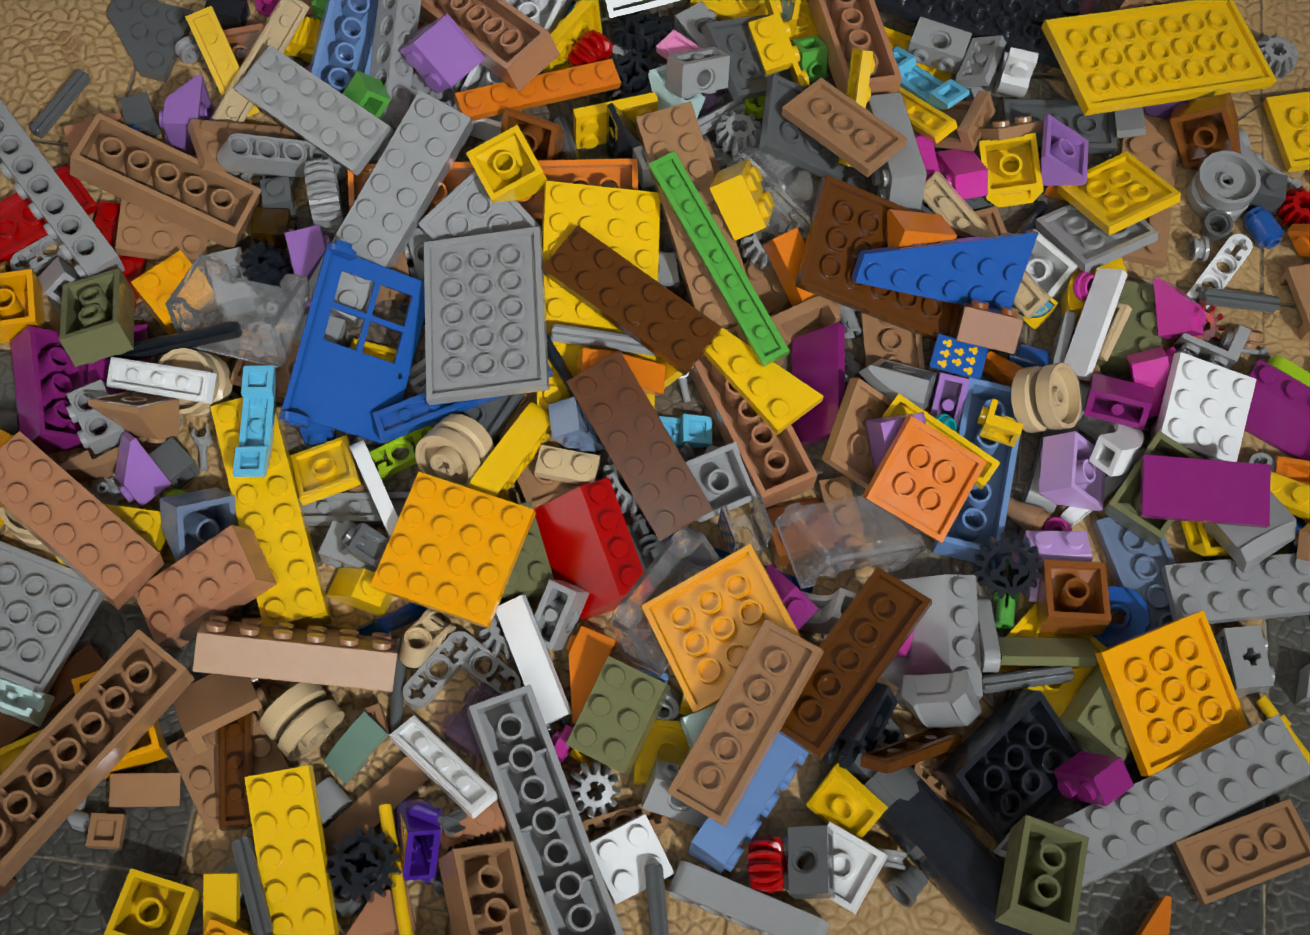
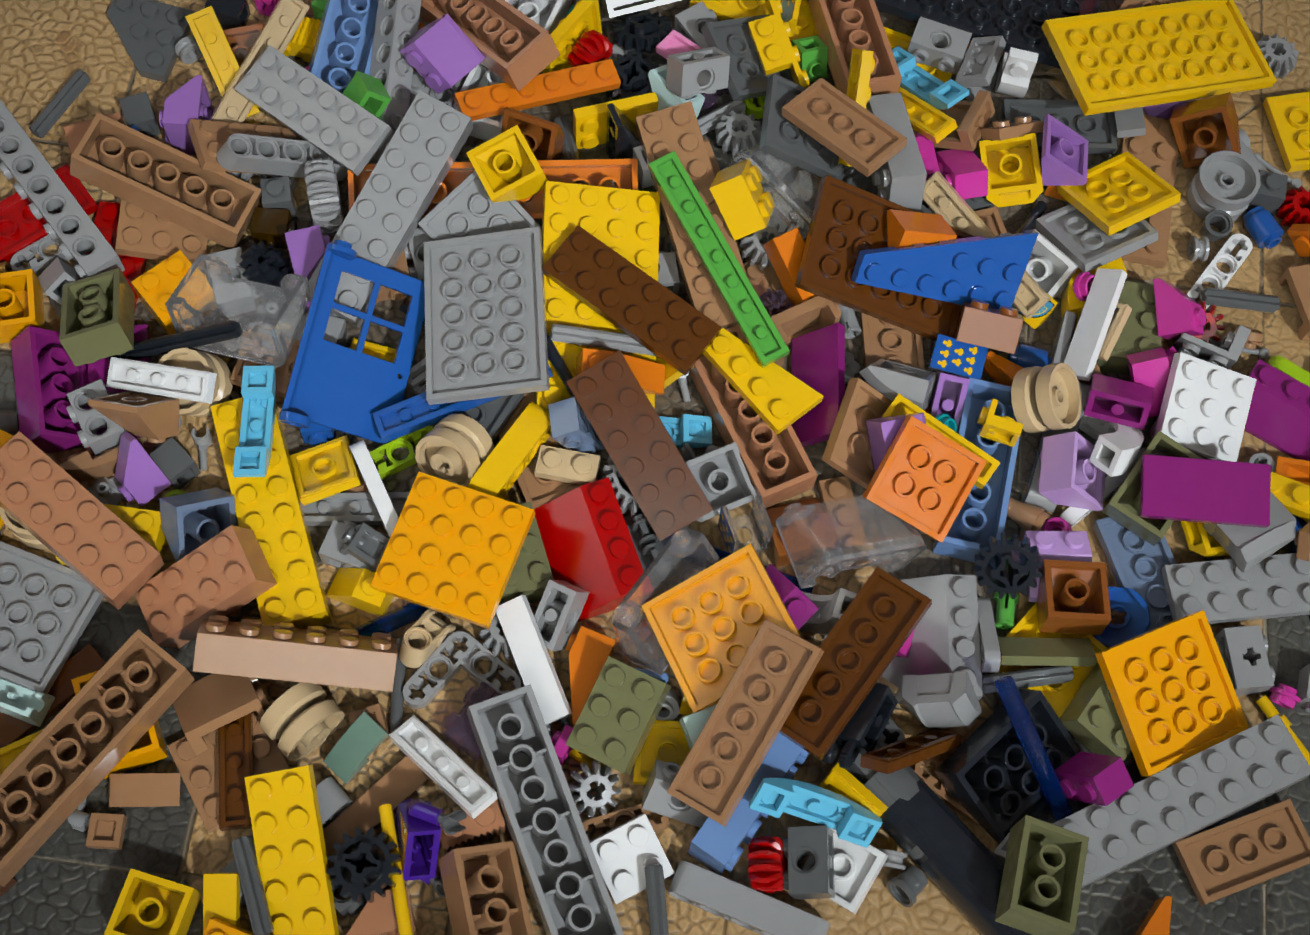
none -> medium azure slope [748,778,883,848]
none -> gear [758,288,793,317]
none -> clear blue axle [995,675,1073,821]
none -> dark pink plate [1269,683,1301,710]

